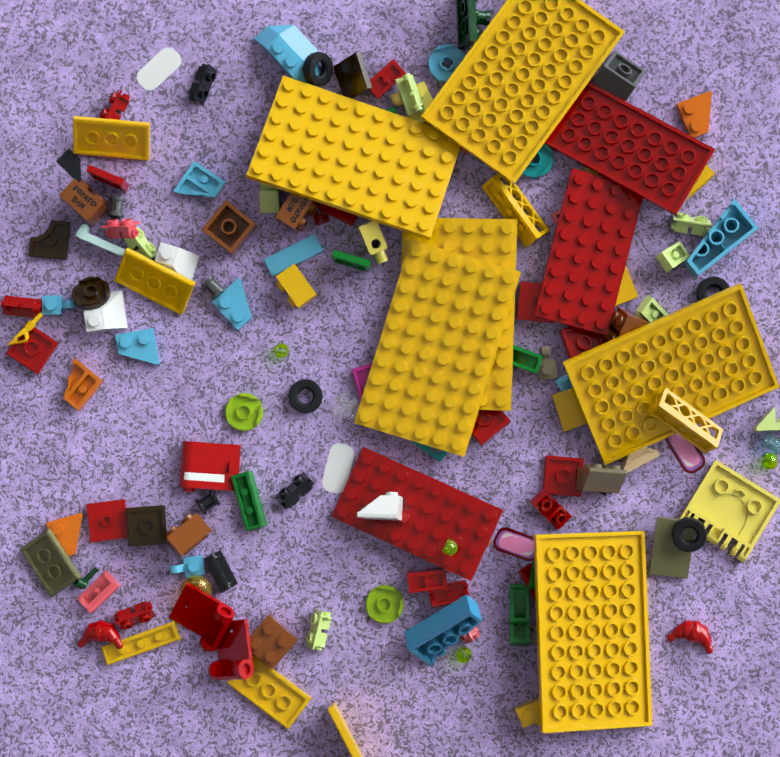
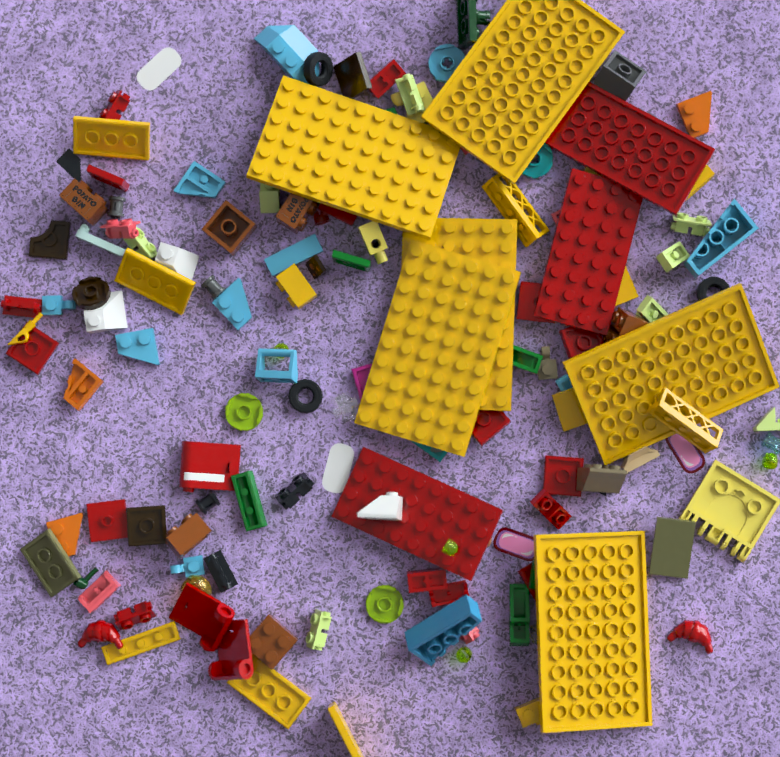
black hinge [188,63,217,105] -> none
black tyre [672,517,707,552] -> none
none -> medium azure tile [255,348,298,383]
none -> dark brown slope [305,255,327,279]

